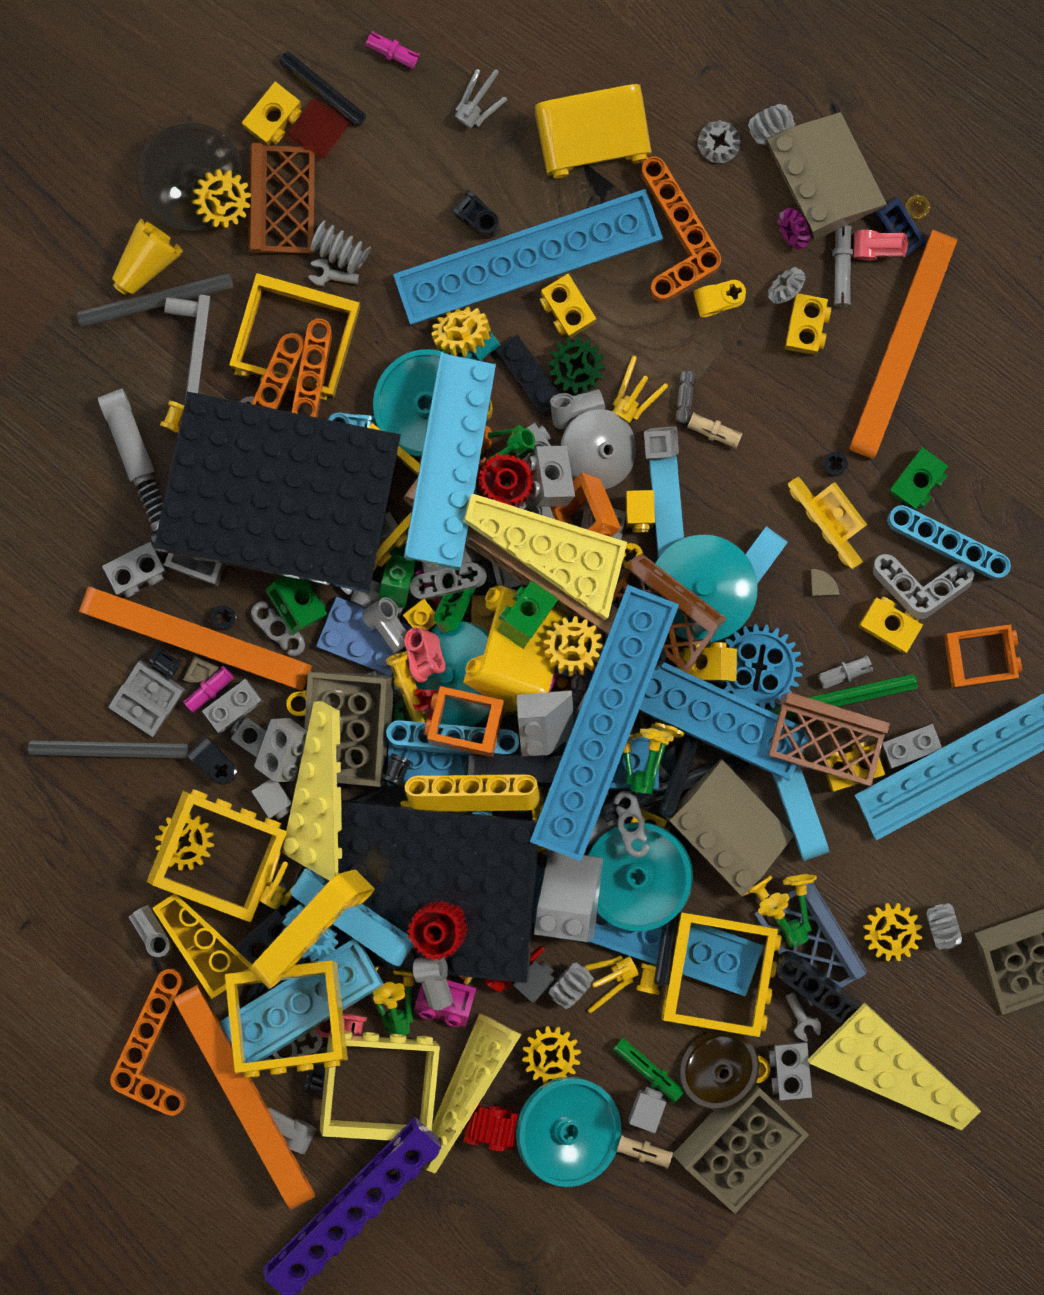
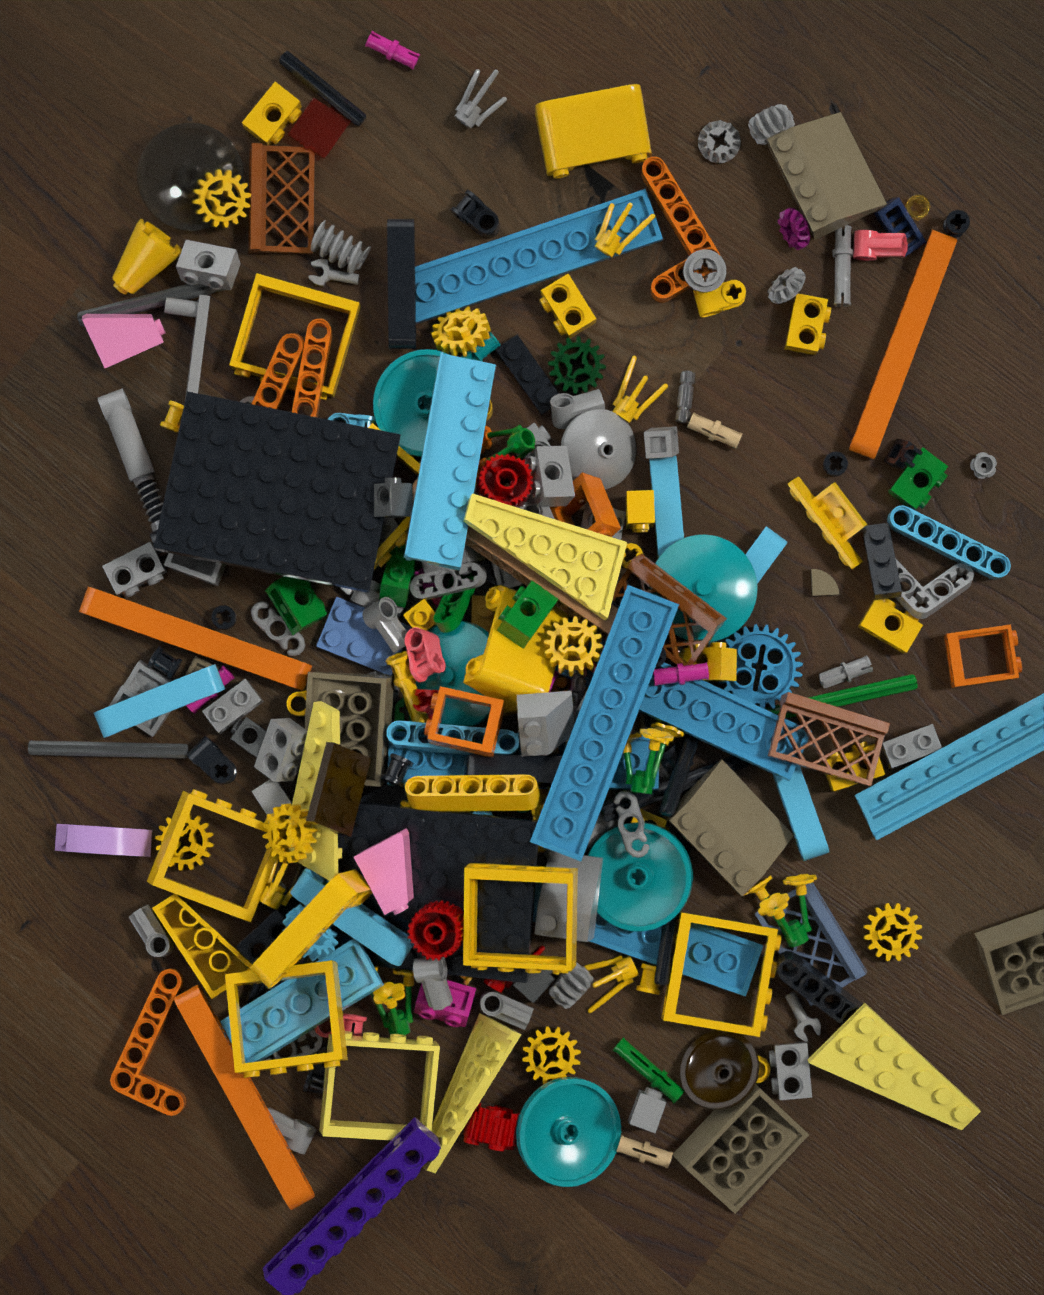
light grey gear [926,903,962,950] -> none
none -> lavender arch [55,824,152,857]
none -> bright pink slope [82,314,166,368]
none -> medium azure beam [94,664,225,738]
none -> light grey brick [176,240,241,290]
none -> yellow gear [263,803,317,863]
none -> dark brown plate [306,742,371,837]
none -> bright pink slope [354,828,414,915]
none -> dark grey brick [374,478,413,518]
none -> black beam [387,219,416,349]
none -> yellow window [463,863,578,975]
none -> light grey piece [479,990,534,1030]
none -> yellow plant [594,203,655,258]
none -> dark pink pin [653,662,709,686]
none -> light grey gear [683,249,726,293]
none -> black plate [862,523,902,600]
none -> black plate [883,438,923,469]
none -> black bush [943,210,970,238]
none -> light grey plate [970,452,997,479]

